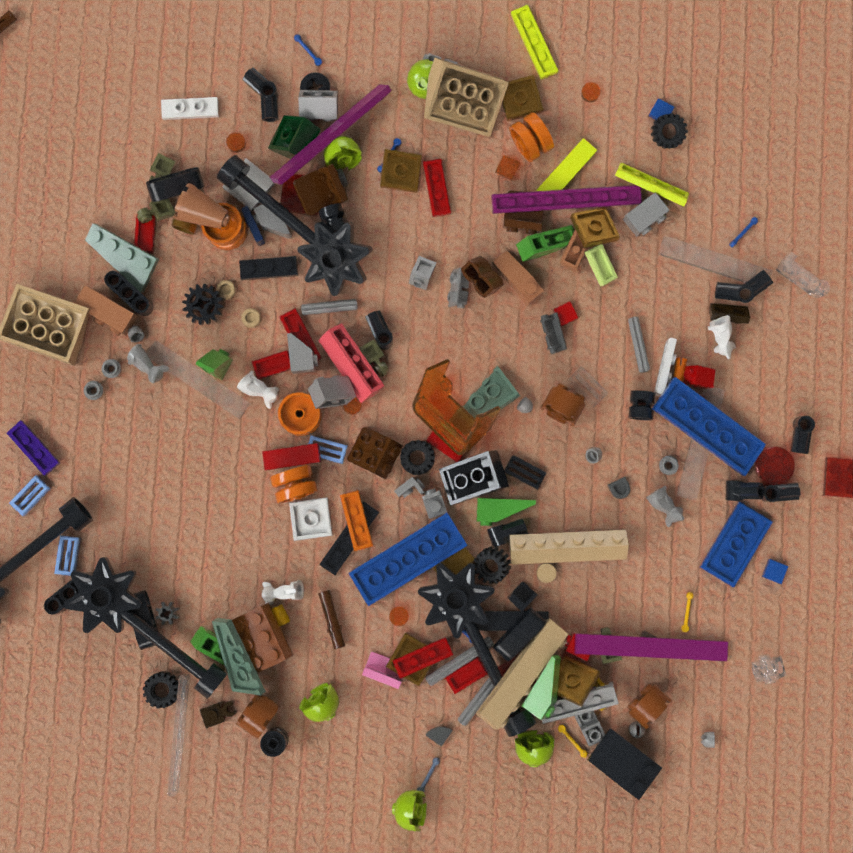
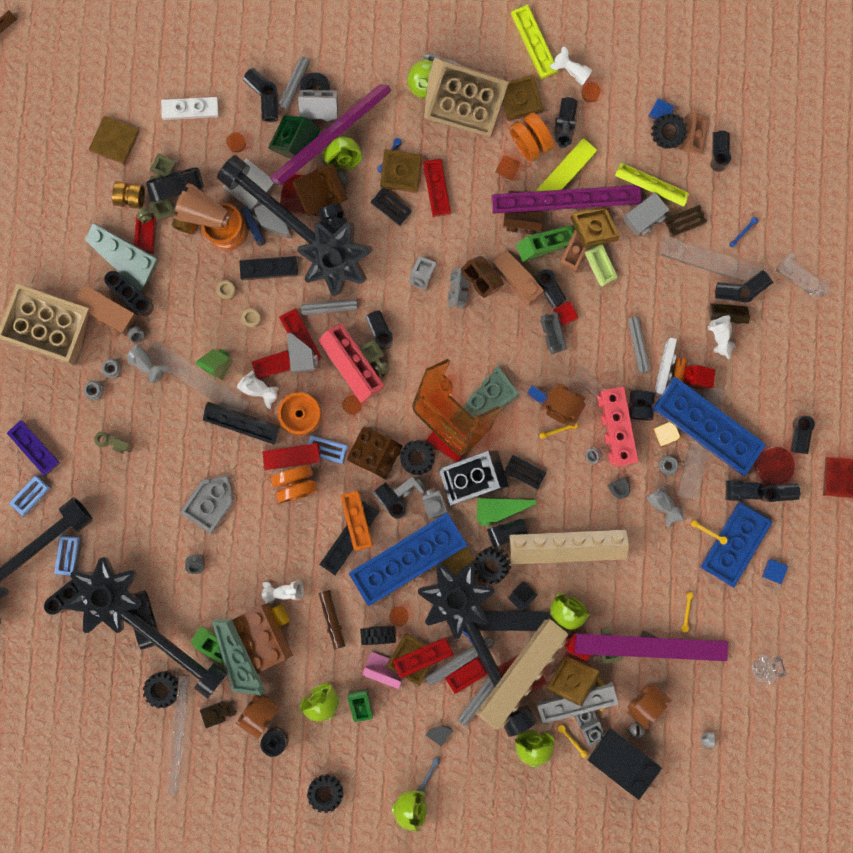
dark grey gear [155,602,180,625] -> none
black gear [182,284,225,325] -> none
white tile [289,498,333,541] -> none
blue hinge [294,34,322,66] -> none
light grey brick [308,375,356,409] -> none
black beam [493,608,546,662] -> none
light grey hinge [516,397,533,413] -> none
slope [522,655,561,720] -> none
tan tile [536,563,556,583] -> none
none -> pearl gold tile [89,116,139,165]
none -> olive plate [94,432,133,454]
none -> pearl gold wheel [112,181,145,209]
none -> light grey tile [180,475,233,534]
none -> dark grey tile [185,555,205,574]
none -> black tile [203,402,280,445]
none -> light grey axle [279,57,310,110]
none -> black tyre [307,774,343,813]
none -> green slope [347,688,373,722]
none -> black tyre [360,626,396,645]
none -> black tile [371,188,412,226]
none -> black piece [373,482,407,519]
none -> blue tile [527,386,547,404]
none -> black piece [536,269,567,308]
none -> yellow hinge [539,423,578,439]
none -> white animal [550,47,592,86]
none -> lime cylinder [550,593,590,630]
none -> black piece [554,97,578,148]
none -> coral brick [596,387,638,467]
none -> yellow slope [654,422,680,446]
none -> dark brown tile [664,205,707,237]
none -> nougat slope [680,112,709,154]
none -> yellow hinge [691,520,728,545]
none -> black piece [710,130,731,172]

